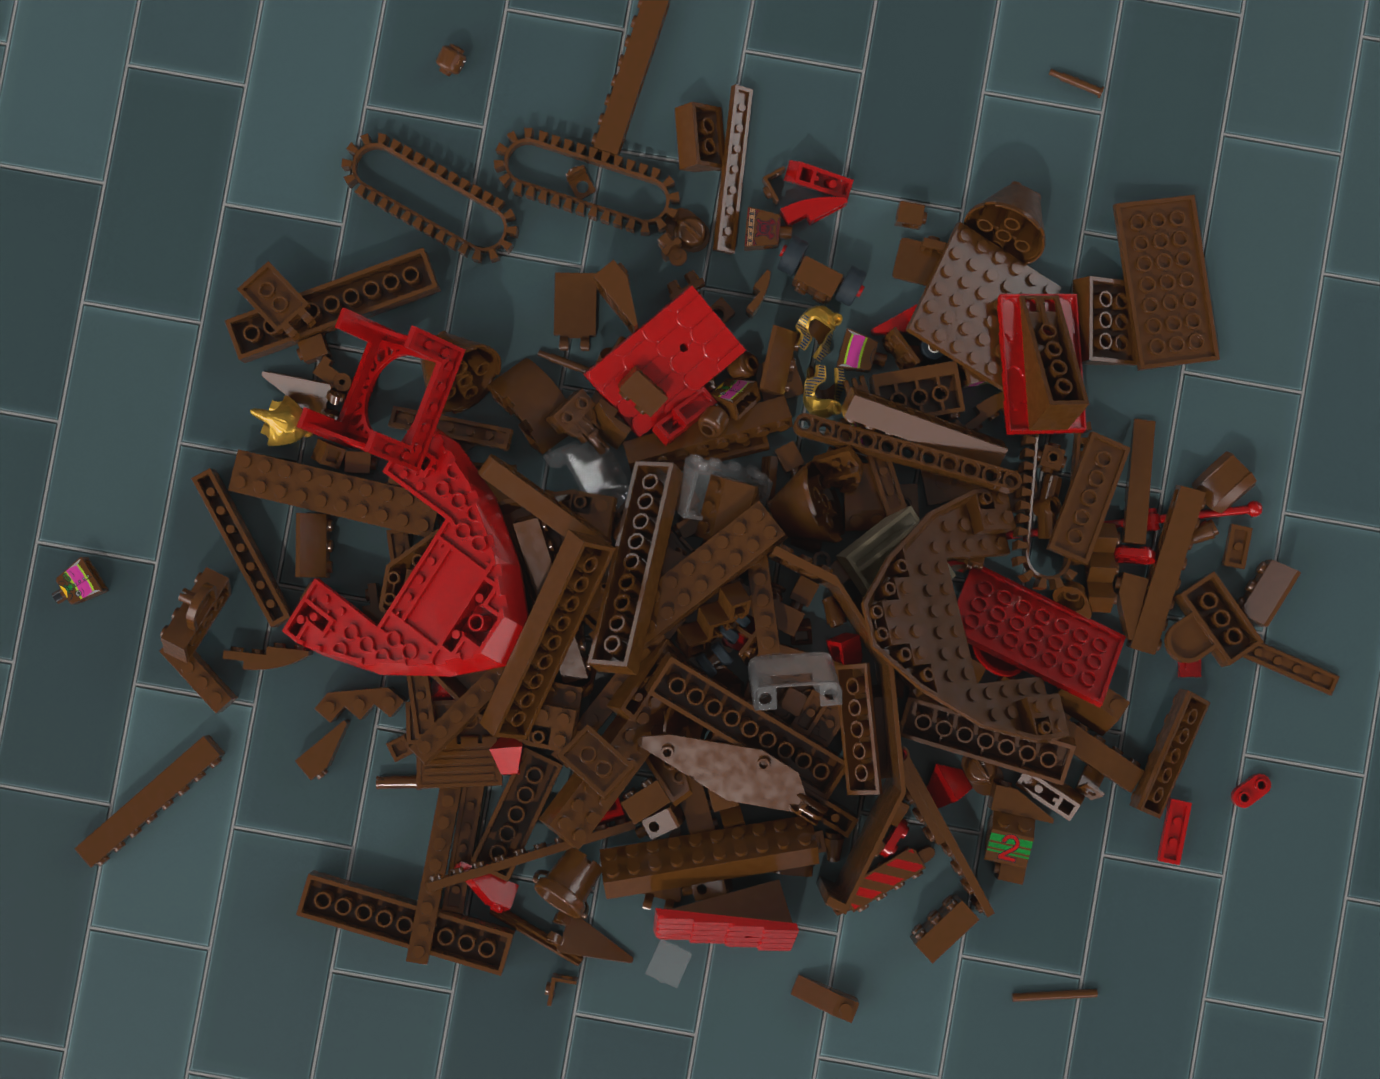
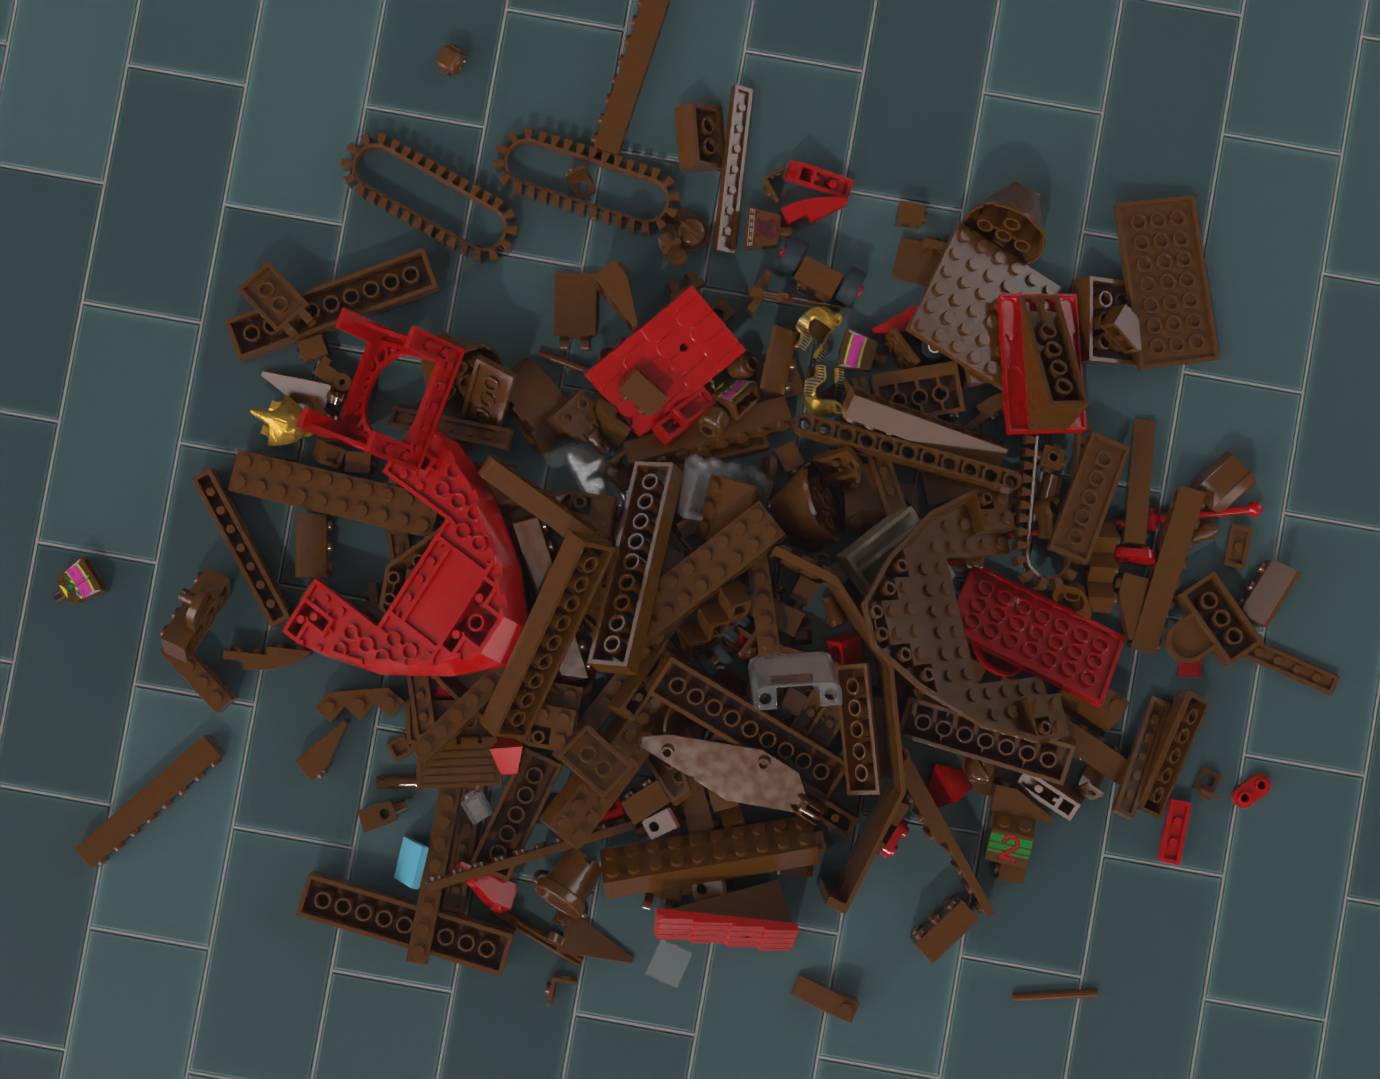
reddish brown cone [824,829,845,862] -> none
reddish brown hinge [832,844,936,916] -> none
reddish brown piece [1048,69,1104,98] -> none
none -> reddish brown torso [357,799,408,833]
none -> medium azure tile [394,836,429,889]
none -> reddish brown plate [460,355,518,427]
none -> clear brick [460,790,494,825]
none -> reddish brown bracket [604,450,632,493]
none -> reddish brown sword [748,287,854,311]
none -> reddish brown slope [1100,304,1142,354]
none -> reddish brown plate [1111,695,1171,820]
none -> reddish brown bracket [1192,767,1221,801]

